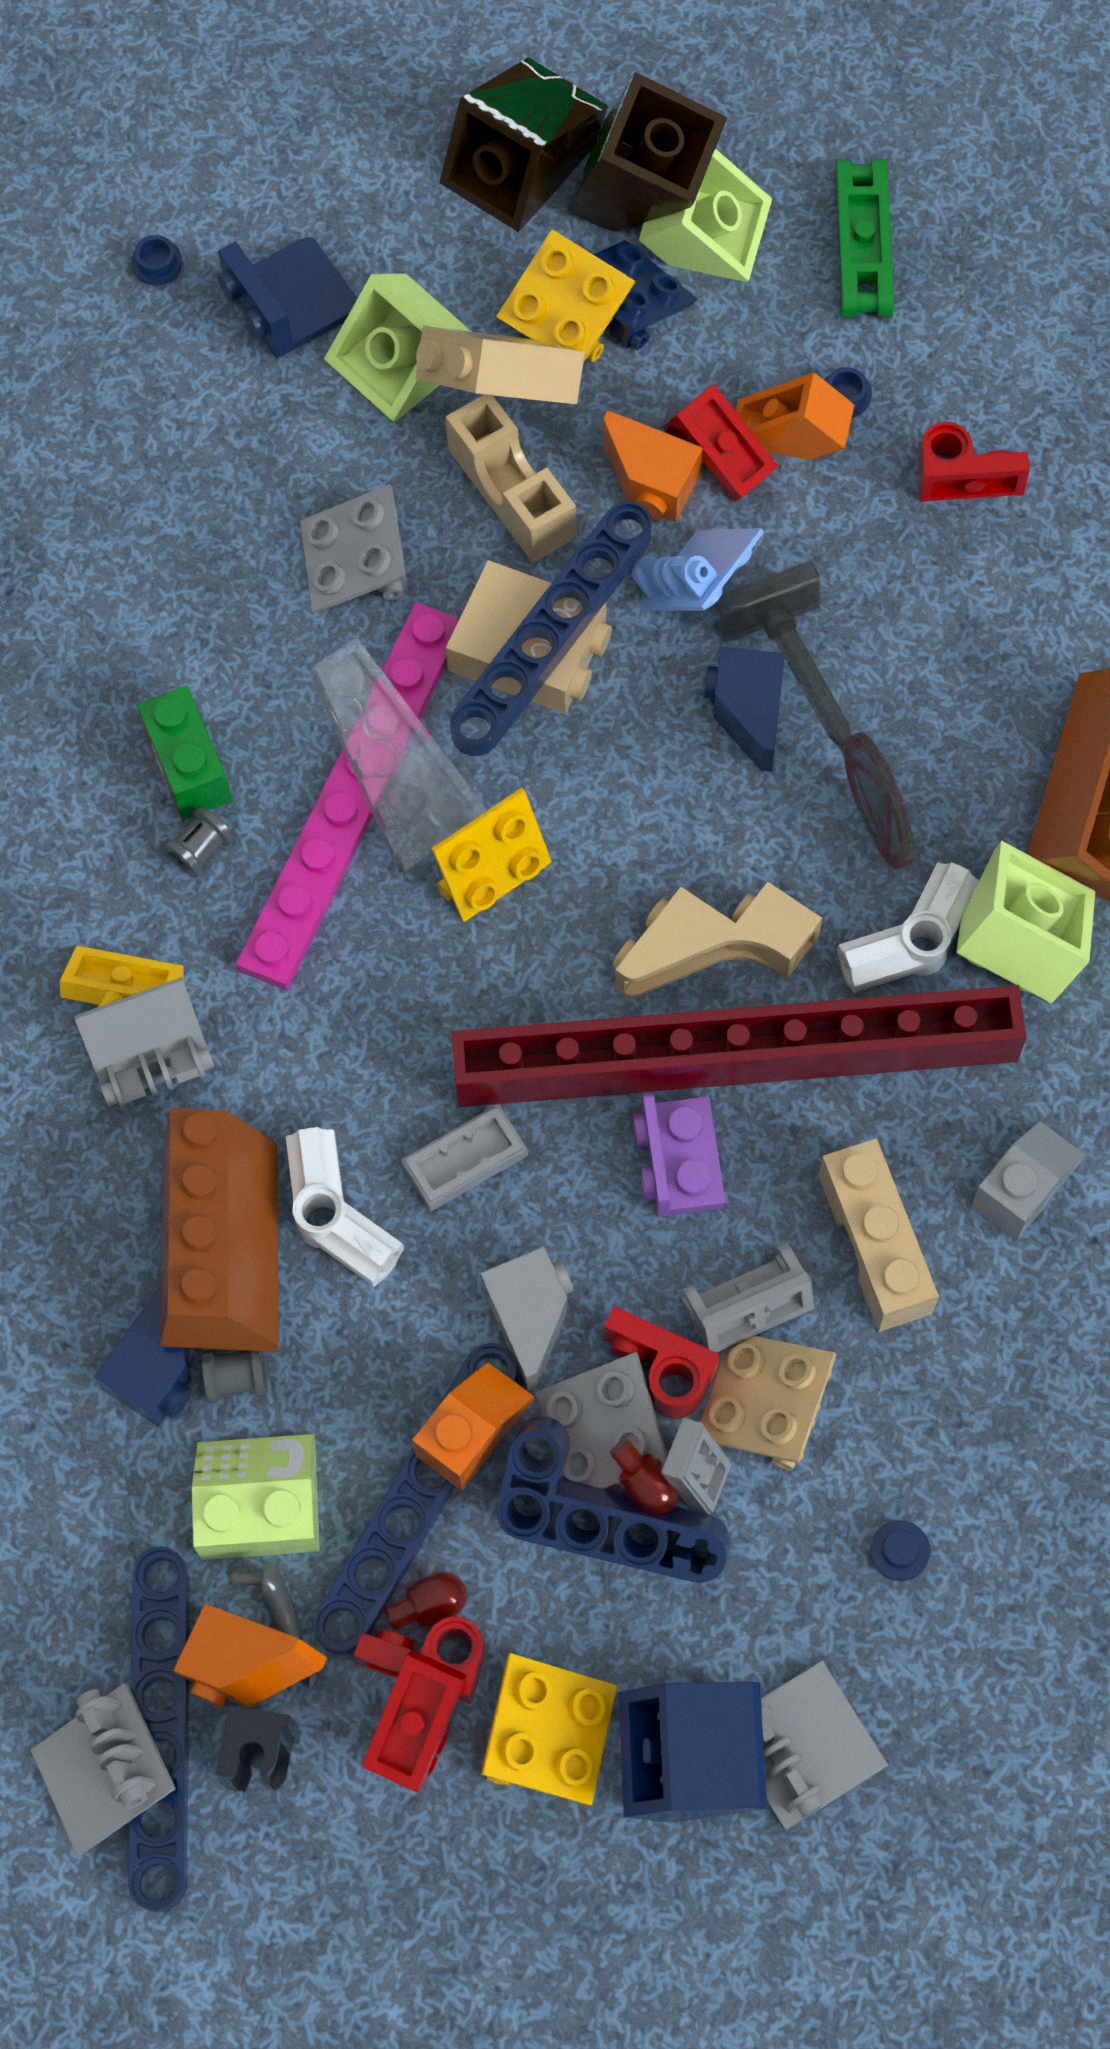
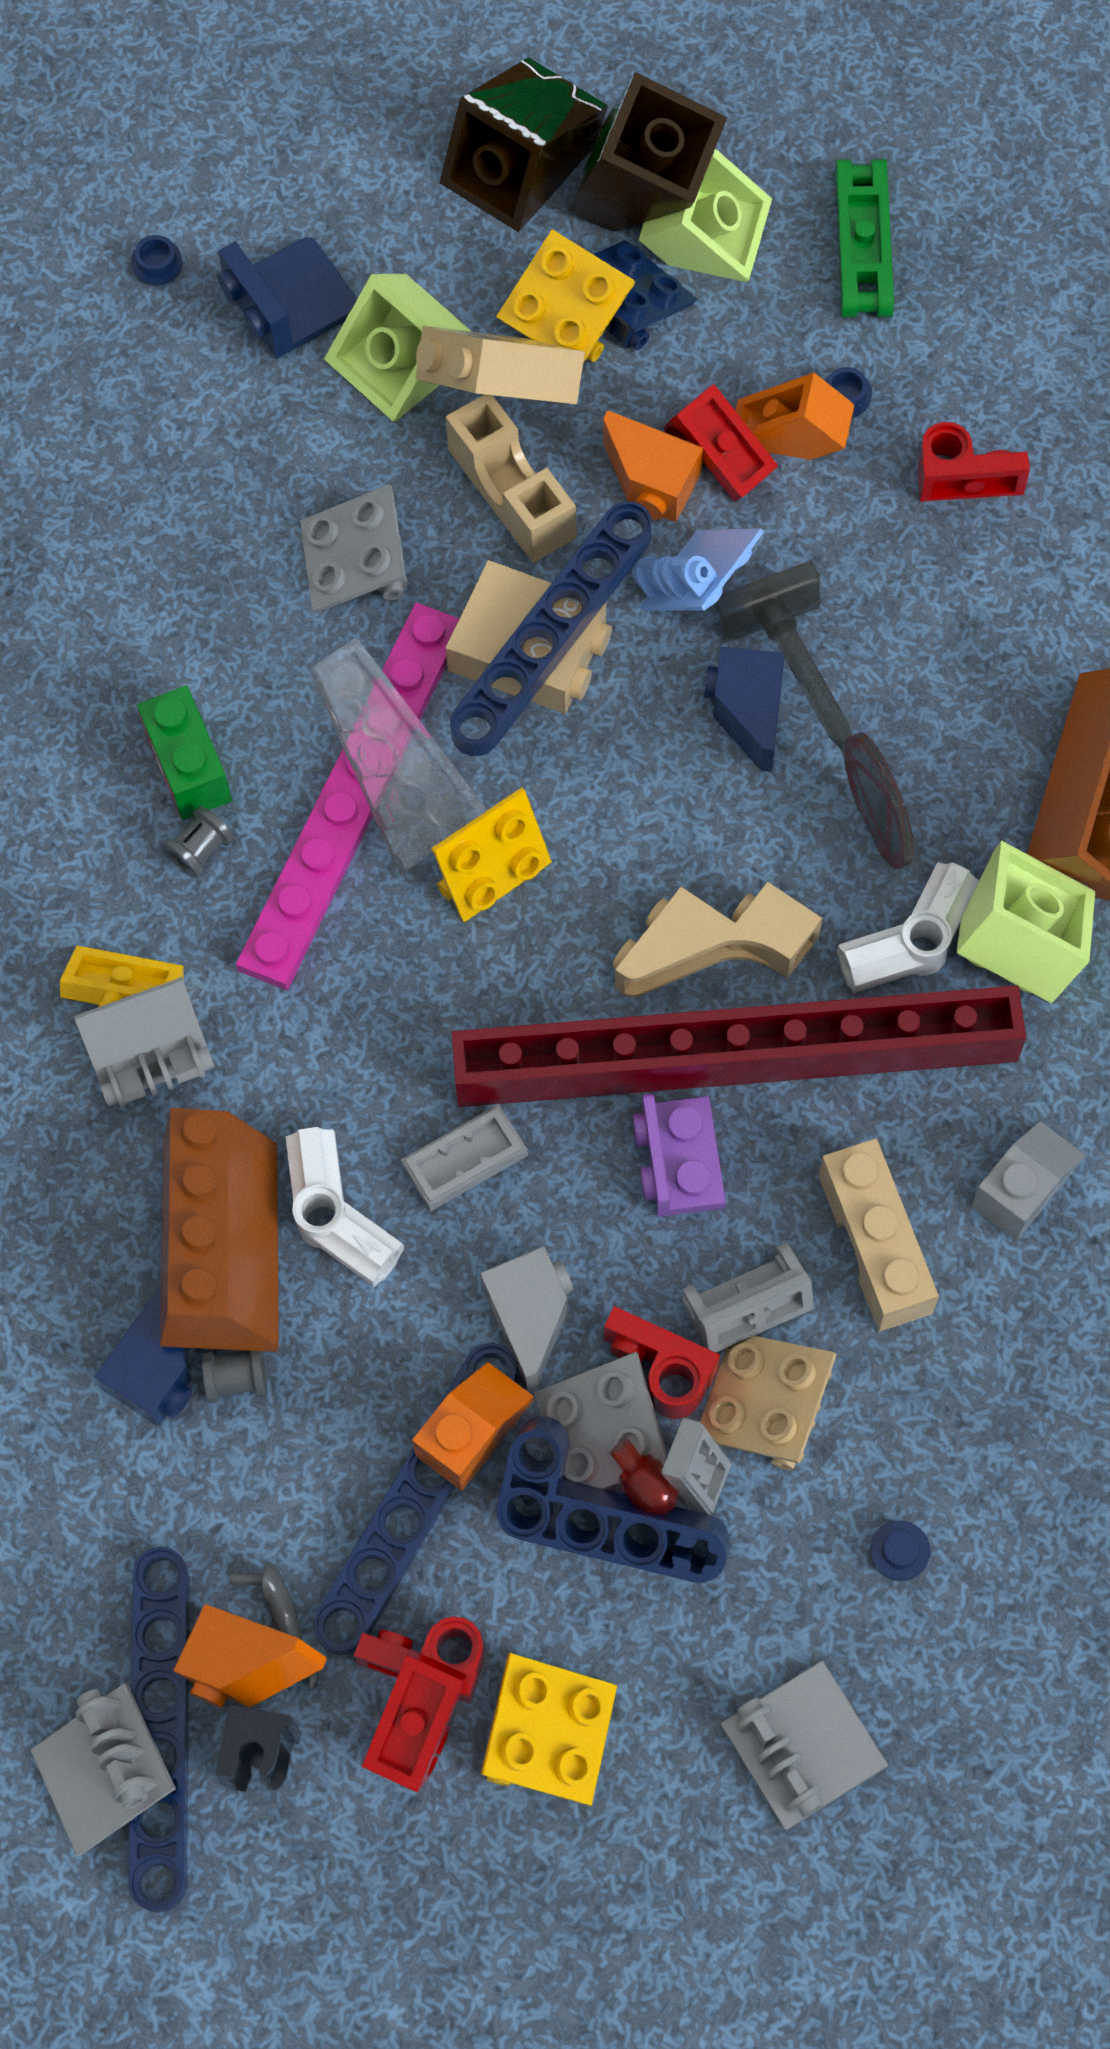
yellowish green slope [192,1434,320,1560] -> none
clear red cylinder [384,1572,467,1630] -> none
dark blue slope [618,1681,767,1822] -> none

